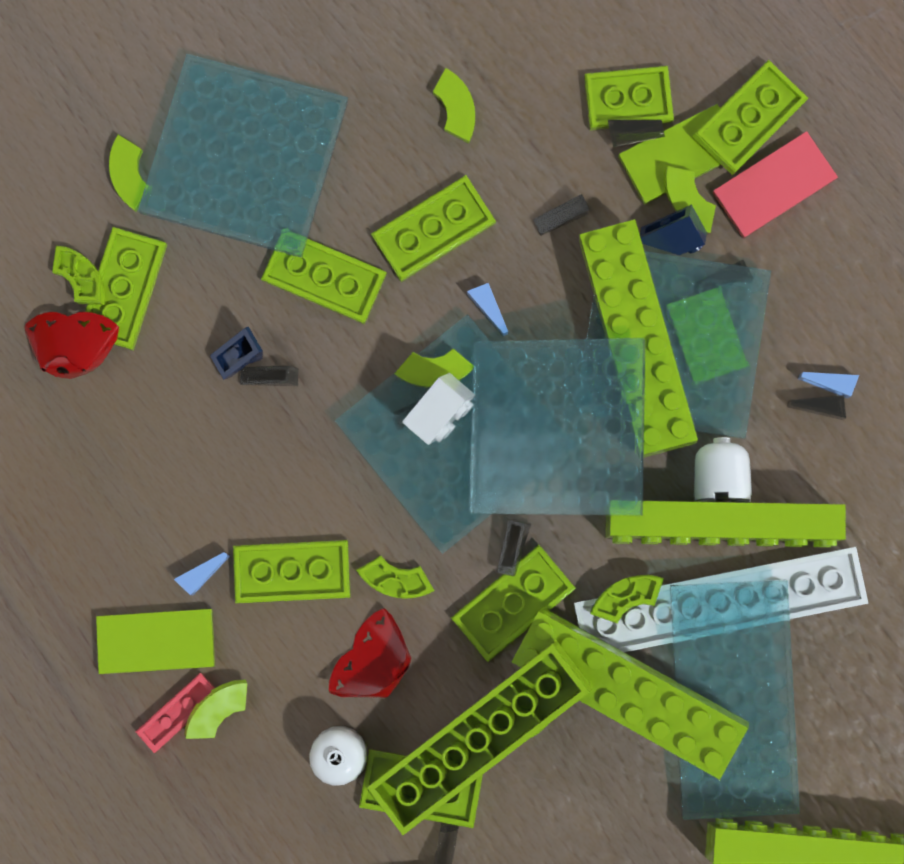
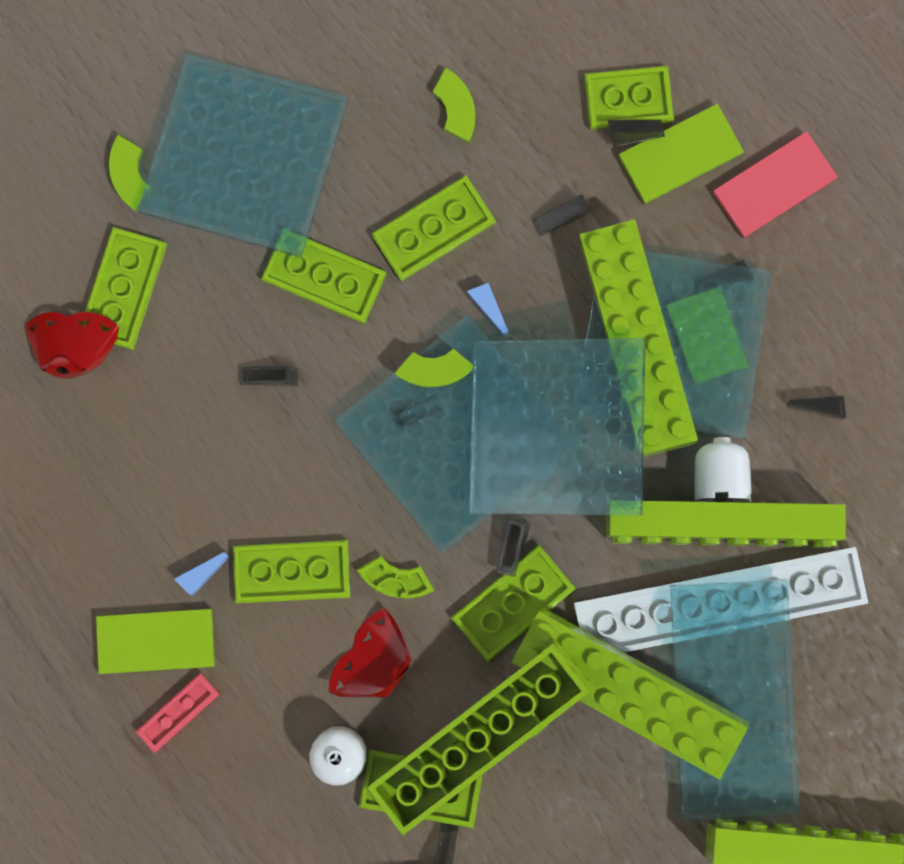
lime tile [52,245,105,305] -> none
lime tile [184,679,247,739] -> none
dark blue slope [210,327,263,380] -> none
white brick [402,373,475,445] -> none
lime tile [590,575,664,624] -> none
dark blue slope [640,205,707,256] -> none
lime tile [664,166,716,233] -> none
lime tile [692,60,809,175] -> none
light blue piece [798,372,859,399] -> none

